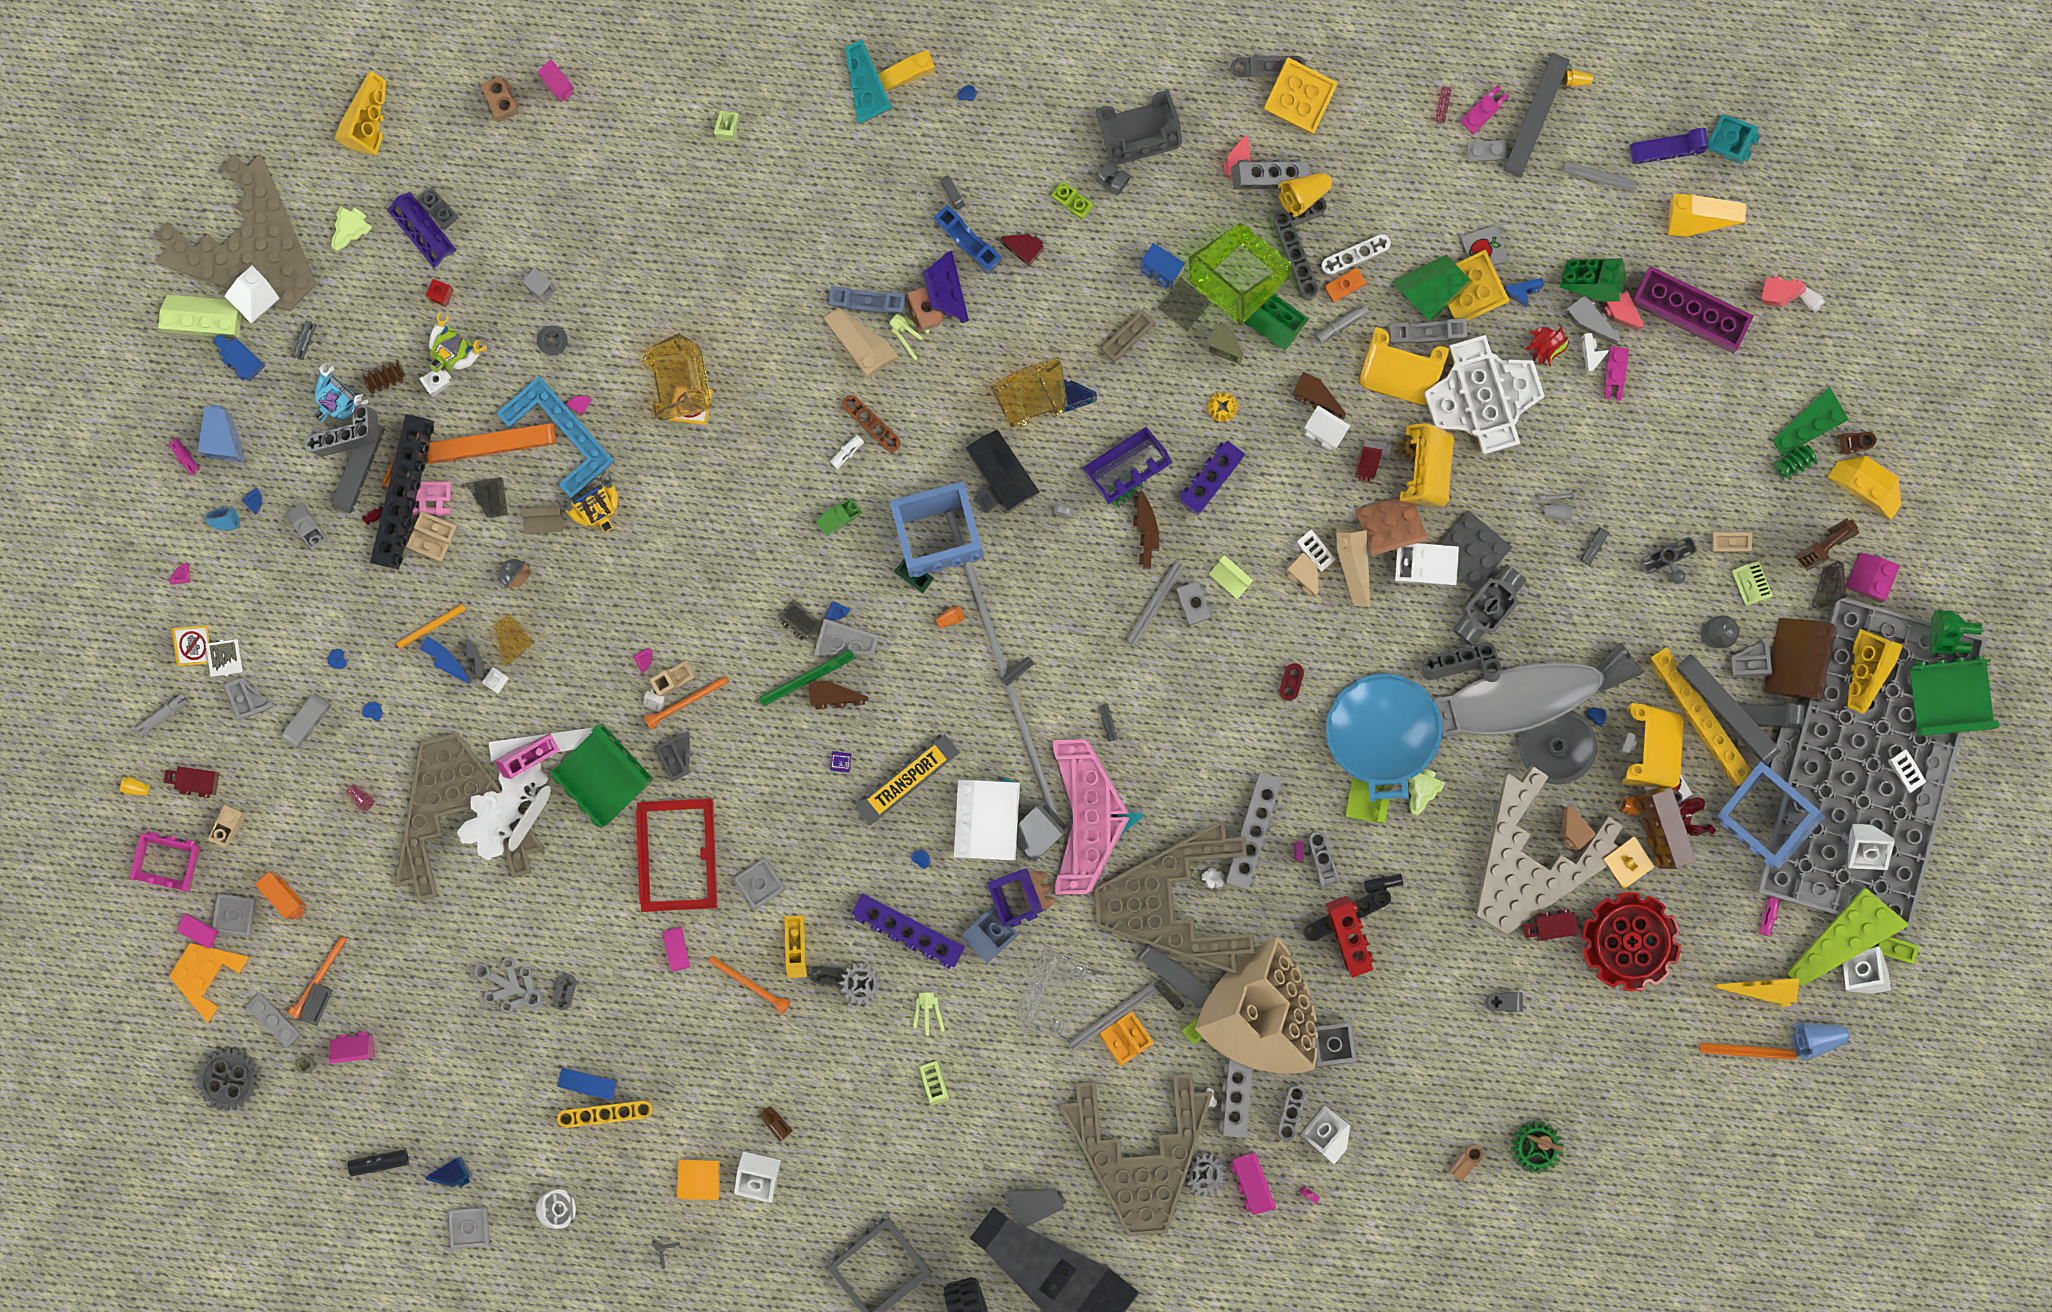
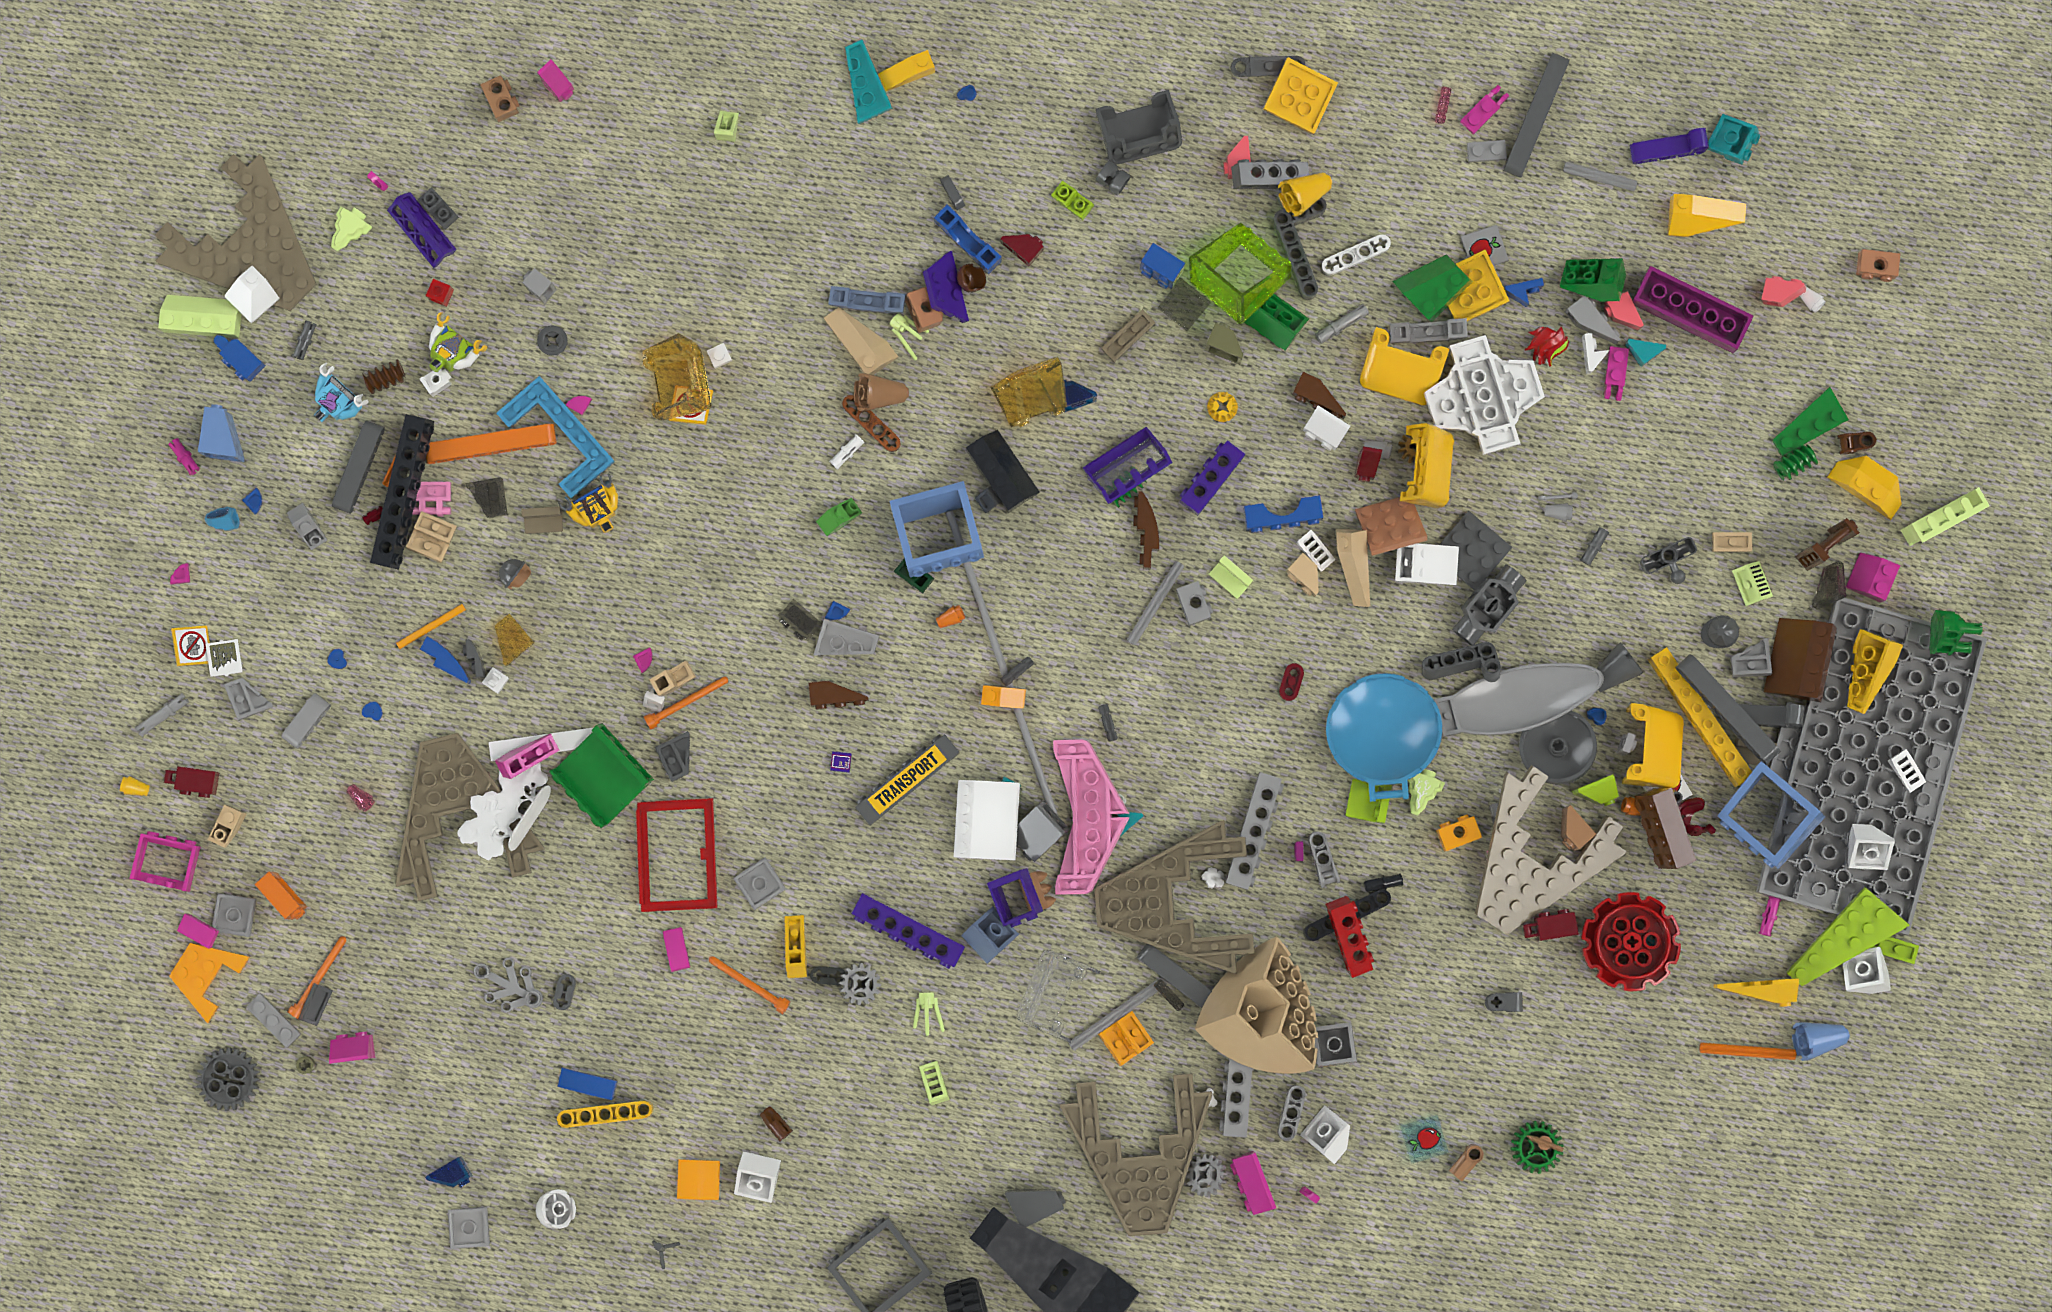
dark grey beam [305,404,379,457] -> none
yellow wedge [334,71,386,156] -> none
black axle [347,1149,409,1177] -> none
green axle [759,650,855,706] -> none
blue piece [911,850,931,869] -> none
light grey tile [1053,505,1073,519] -> none
lime plate [1181,1018,1203,1045] -> none
orange plate [1324,268,1367,303] -> none
yellow cone [1563,69,1593,88] -> none
yellow piece [1603,836,1655,889] -> none
green panel [1909,656,1999,737] -> none
none -> dark pink tile [367,171,389,192]
none -> white plate [707,343,732,369]
none -> medium nougat cone [854,373,909,411]
none -> reddish brown hair [957,263,986,293]
none -> light orange slope [981,685,1026,708]
none -> blue arch [1243,495,1323,533]
none -> clear light blue tile [1400,1115,1449,1164]
none -> light orange brick [1436,814,1482,852]
none -> lime slope [1572,775,1619,807]
none -> teal slope [1625,339,1666,367]
none -> nougat brick [1856,249,1900,282]
none -> yellowish green window [1901,487,1989,546]

